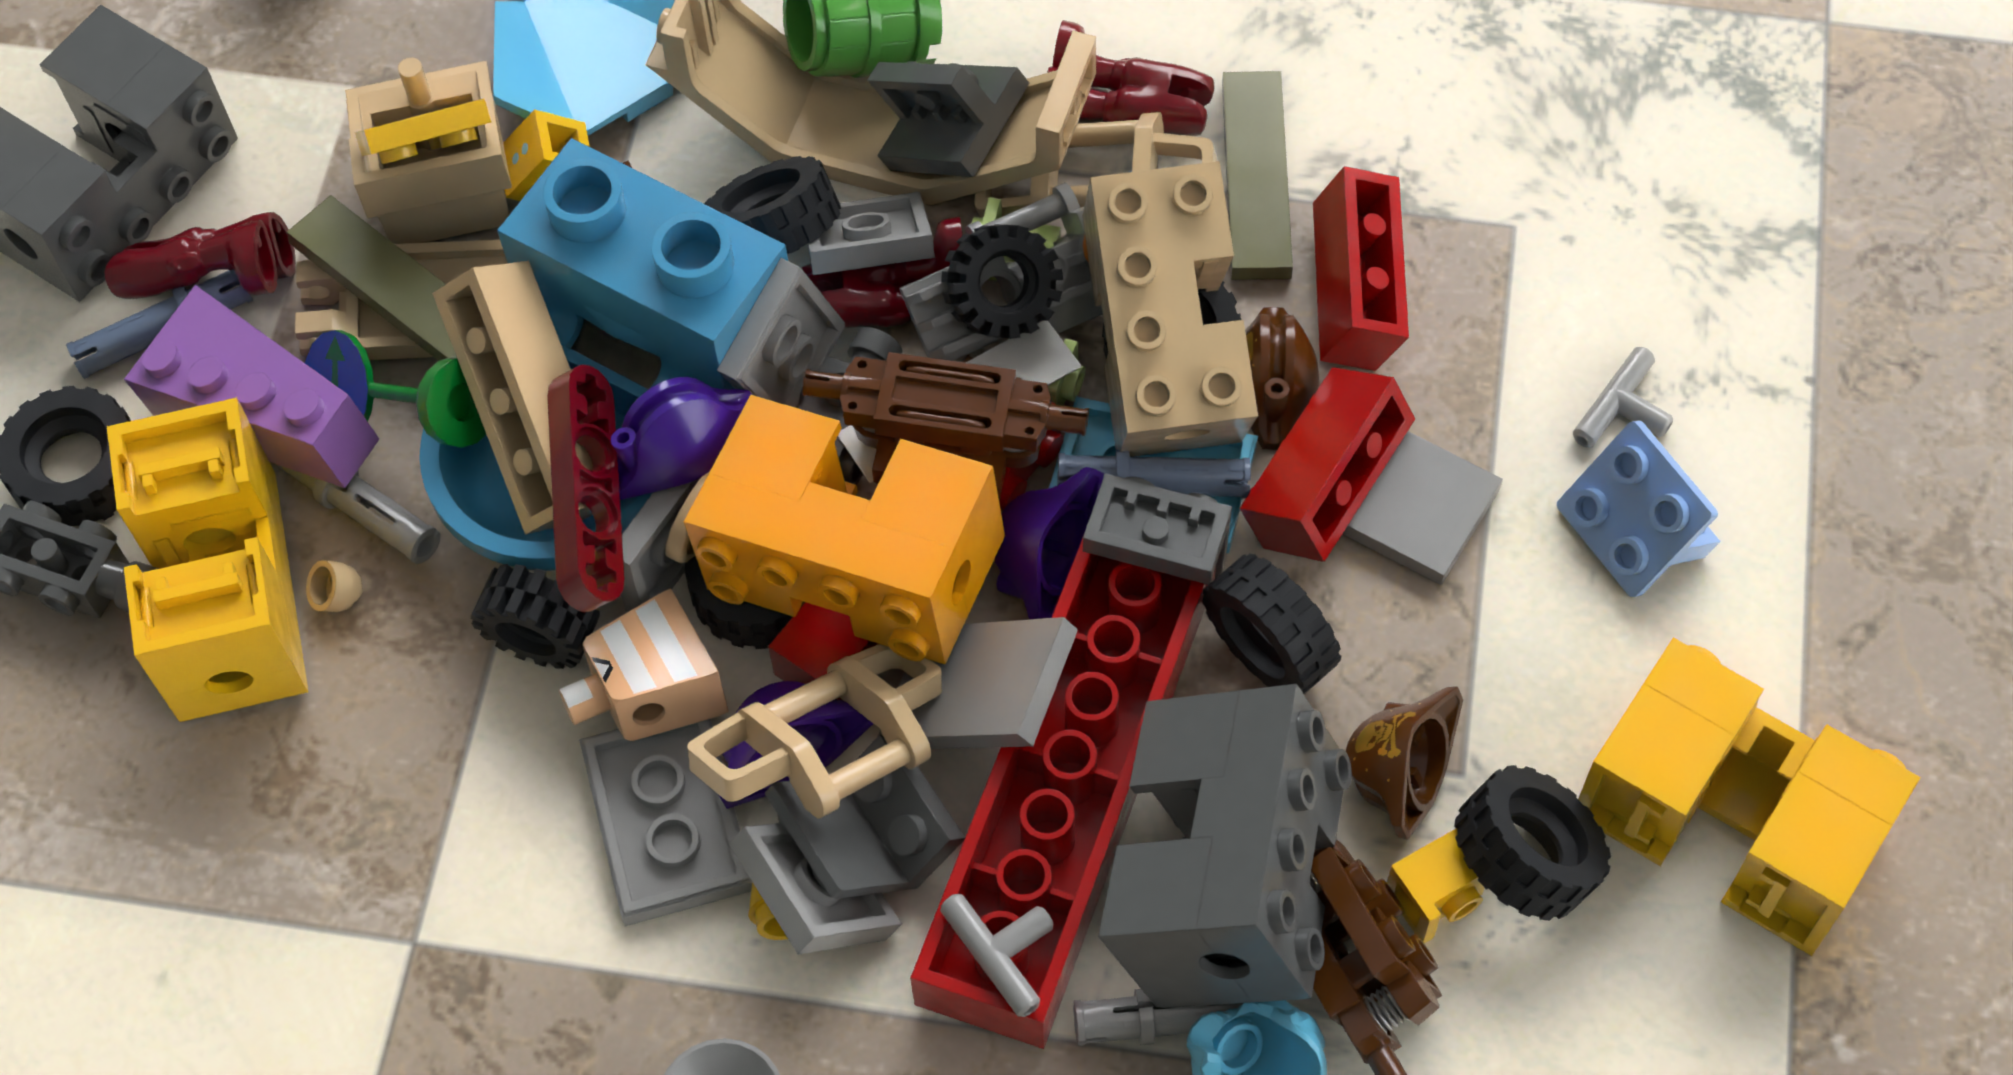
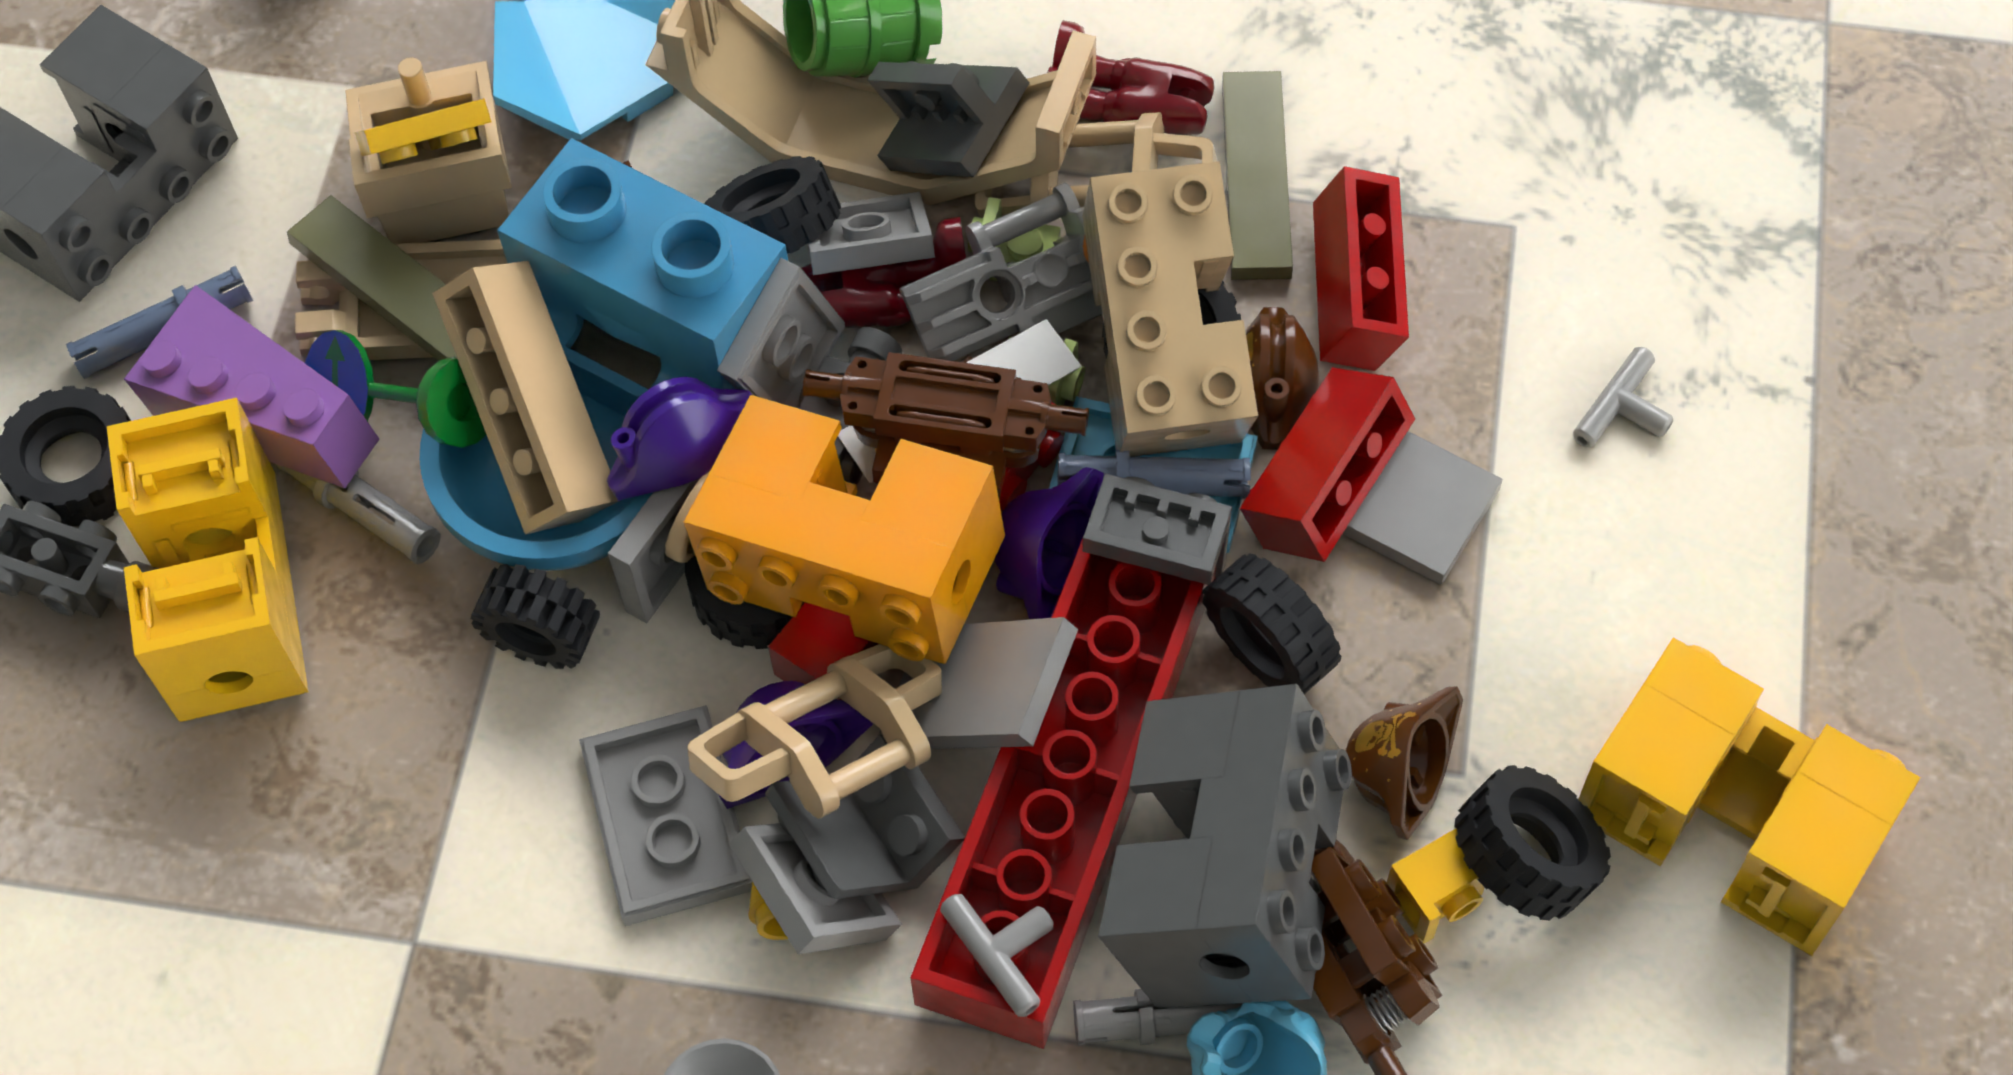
dark red piece [105,212,296,299] -> none
tan hinge [306,560,363,613] -> none
yellow brick [503,109,590,201] -> none
dark red beam [547,364,625,612] -> none
light nougat torso [559,588,729,741] -> none
black tyre [941,224,1063,339] -> none
light blue bracket [1557,421,1721,597] -> none

